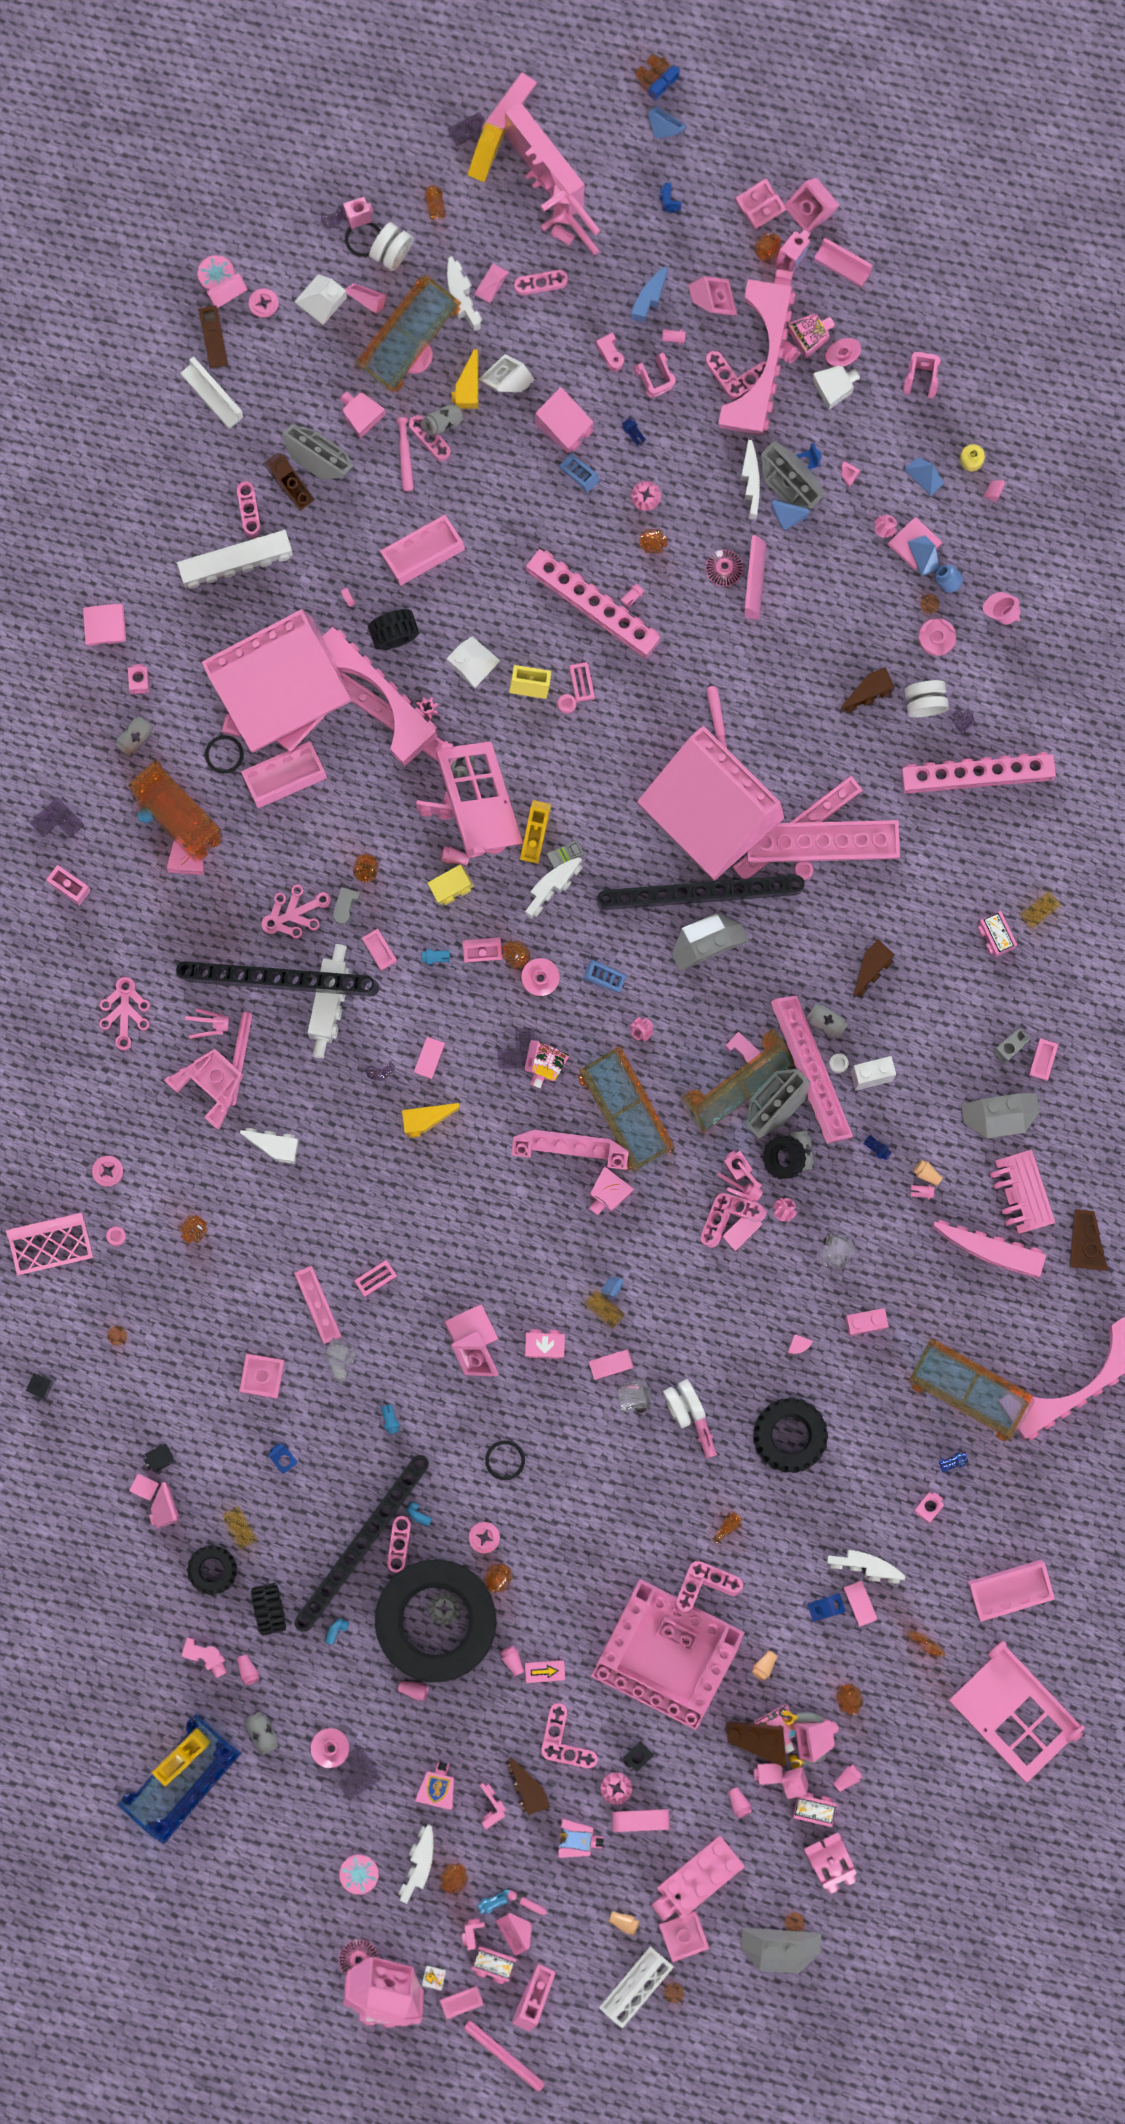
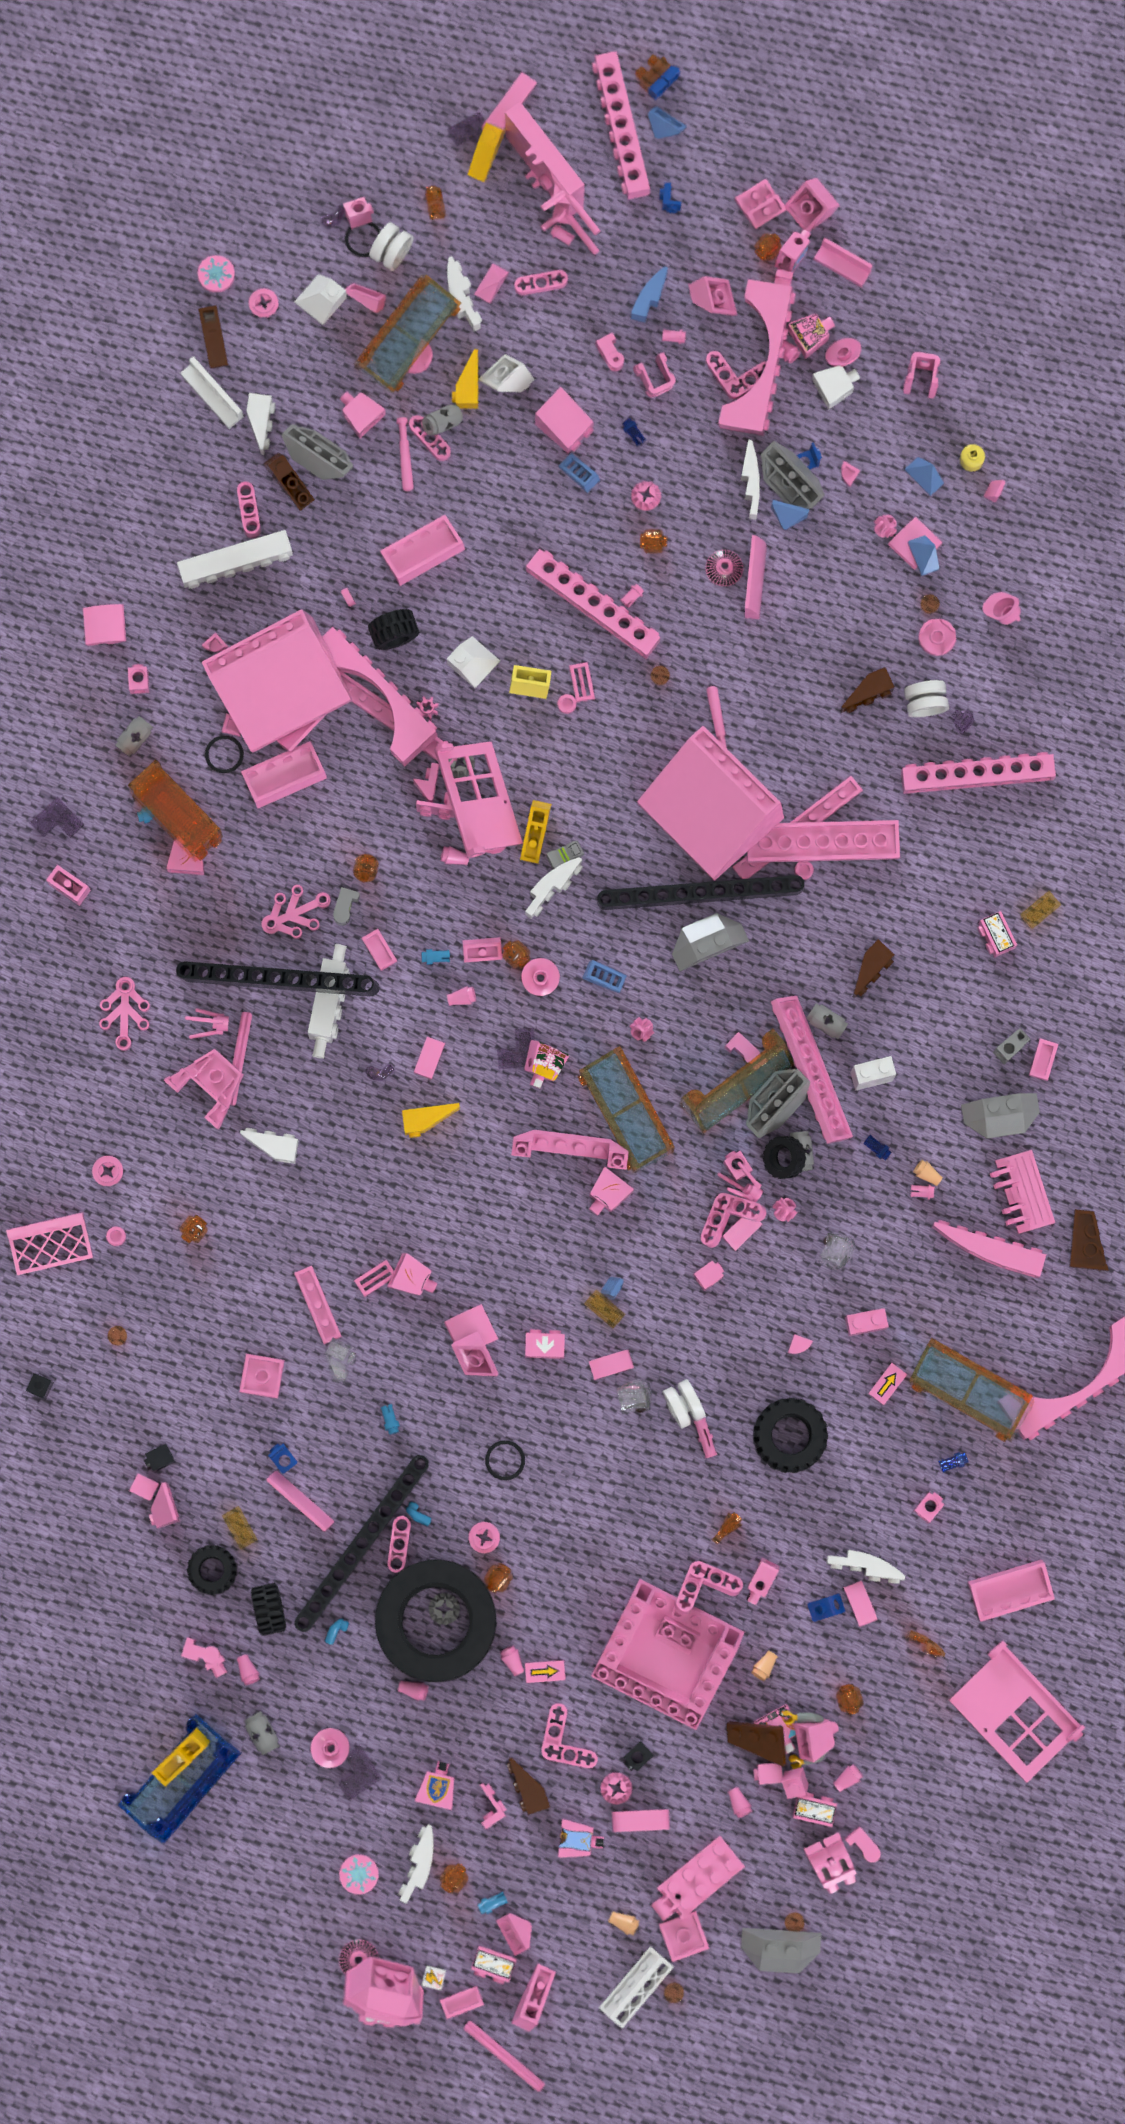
bright pink tile [207,273,247,308] -> none
light yellow brick [428,864,474,905] -> none
bright pink bracket [462,1918,485,1950] -> none
bright pink piece [503,1890,547,1915] -> none
white tile [829,1054,849,1073] -> none
medium blue head [935,565,963,593] -> none
none -> bright pink tile [202,633,228,652]
none -> white slope [247,393,275,455]
none -> bright pink slope [266,1471,334,1532]
none -> bright pink torso [387,1253,437,1295]
none -> bright pink slope [413,763,439,803]
none -> bright pink cone [447,986,476,1006]
none -> bright pink brick [592,51,650,199]
none -> clear orange tile [651,666,670,685]
none -> bright pink brick [693,1260,724,1291]
none -> bright pink torso [746,1557,780,1605]
none -> bright pink leg [844,1826,881,1863]
none -> bright pink tile [868,1363,907,1406]

